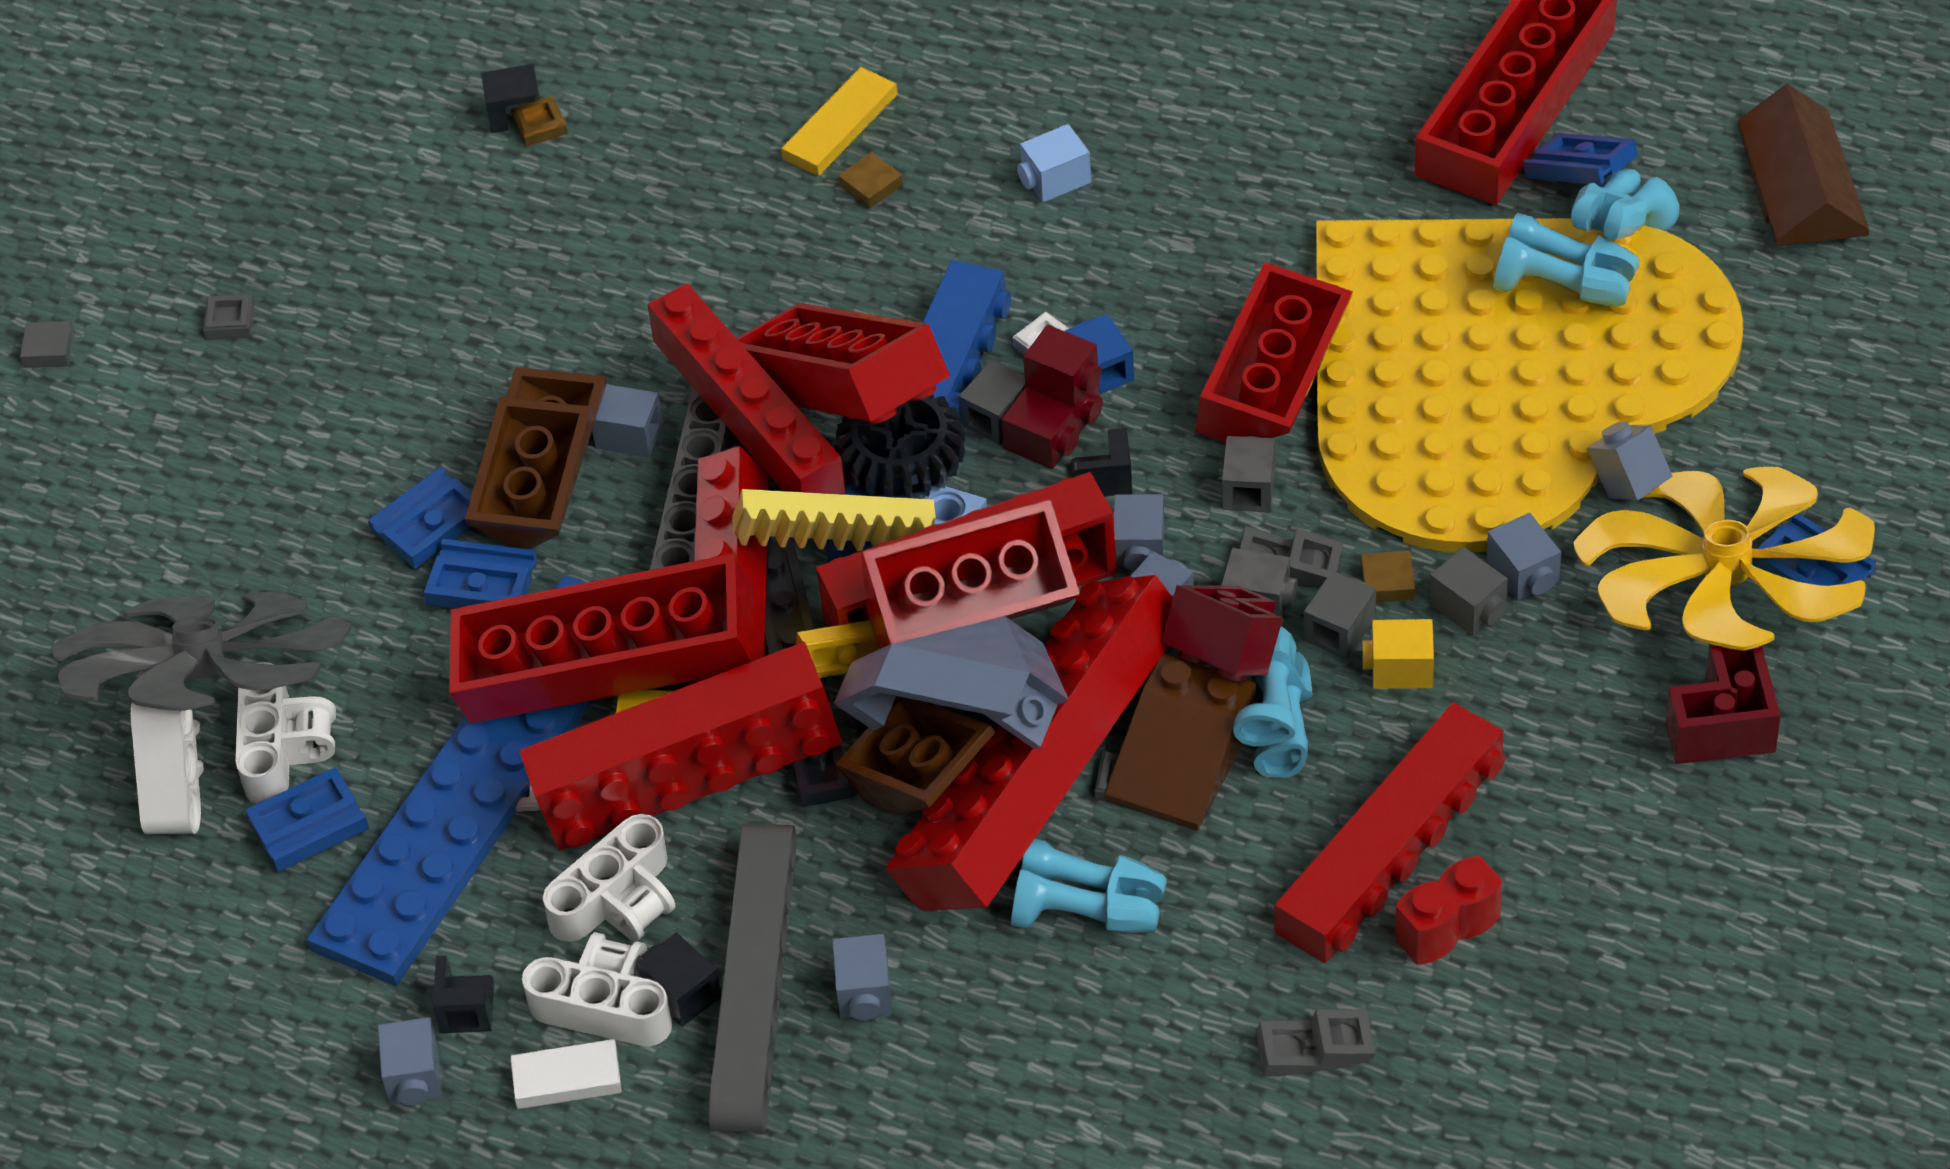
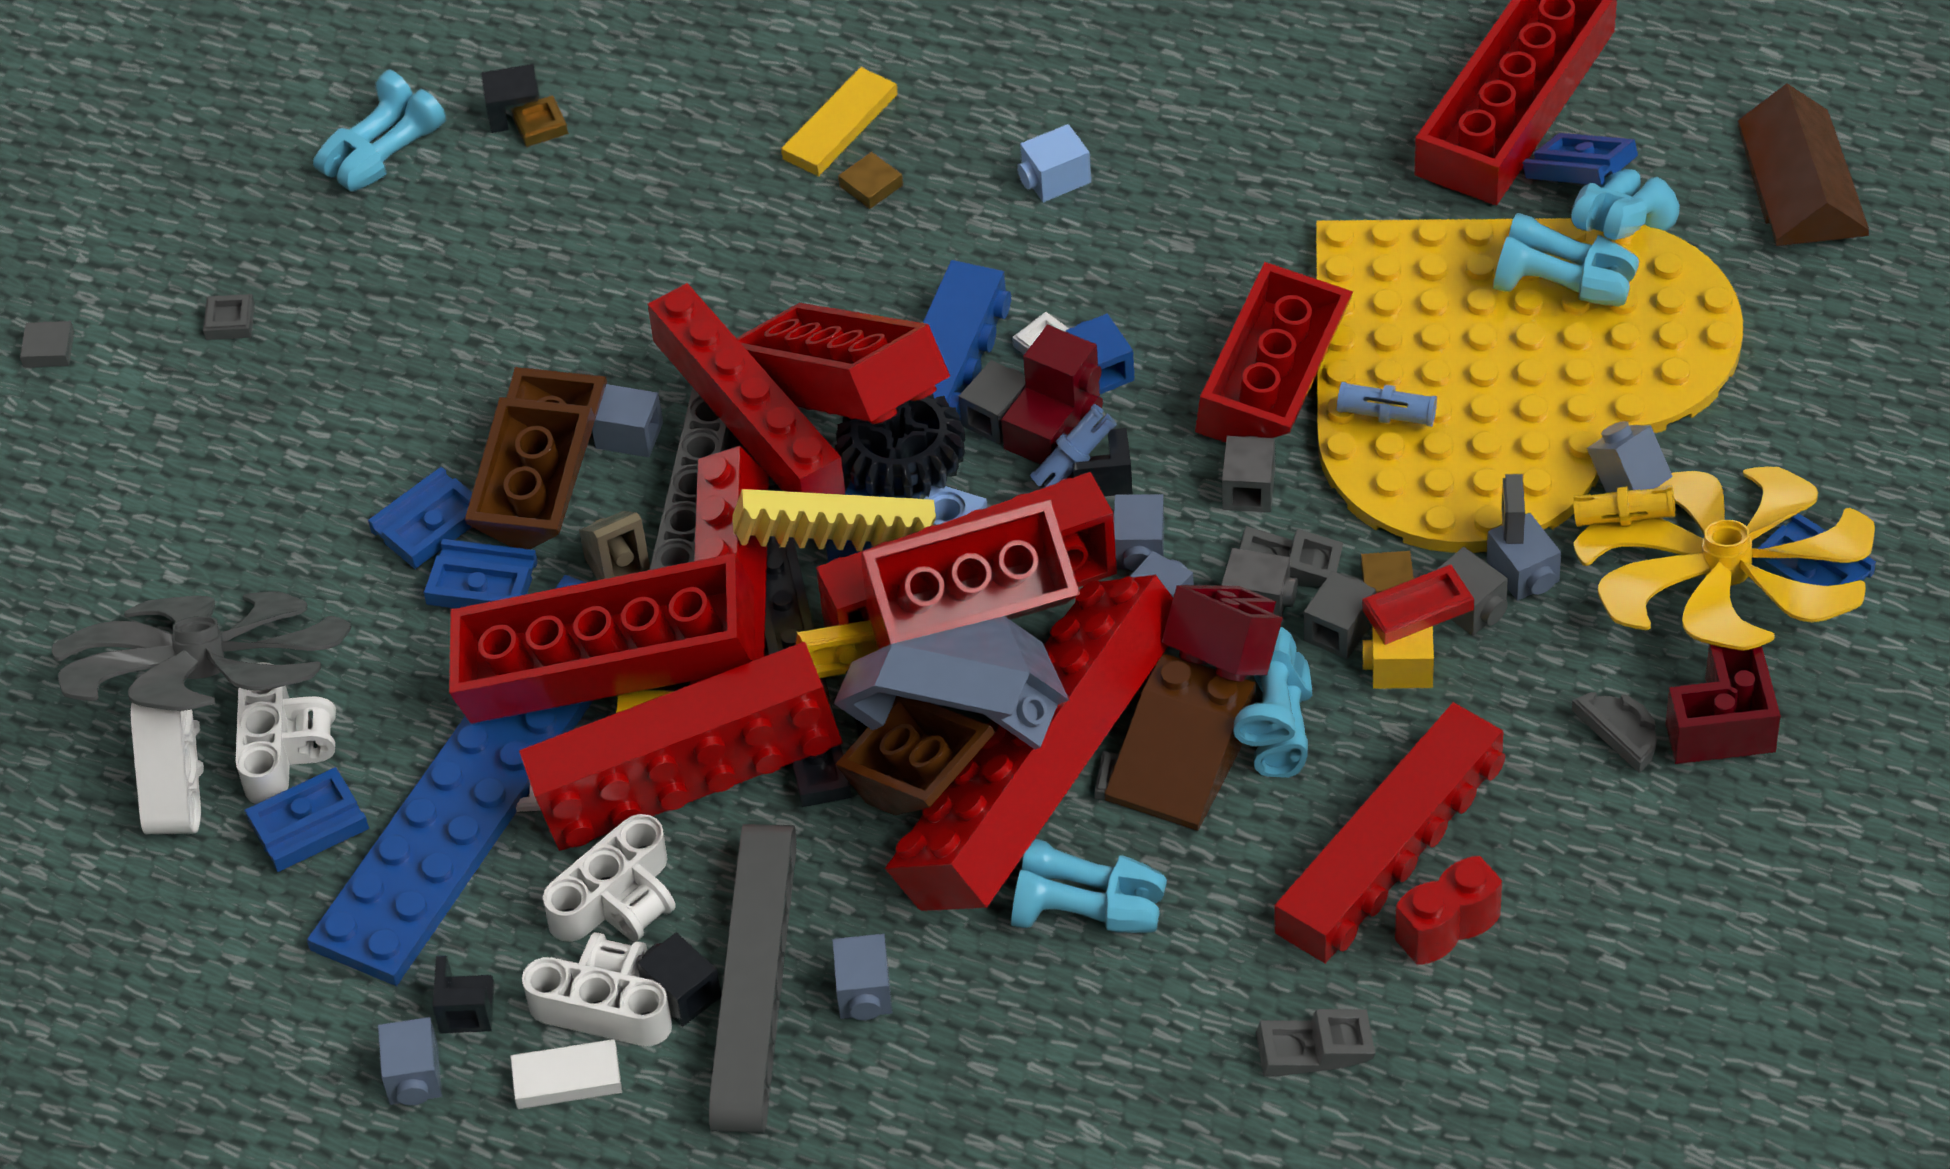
none -> medium azure piece [313,70,446,192]
none -> dark tan slope [579,511,650,580]
none -> medium blue pin [1030,404,1117,488]
none -> medium blue pin [1337,382,1437,426]
none -> red tile [1362,564,1474,645]
none -> dark grey tile [1501,474,1525,544]
none -> dark grey plate [1572,692,1657,773]
none -> yellow pin [1573,485,1676,527]

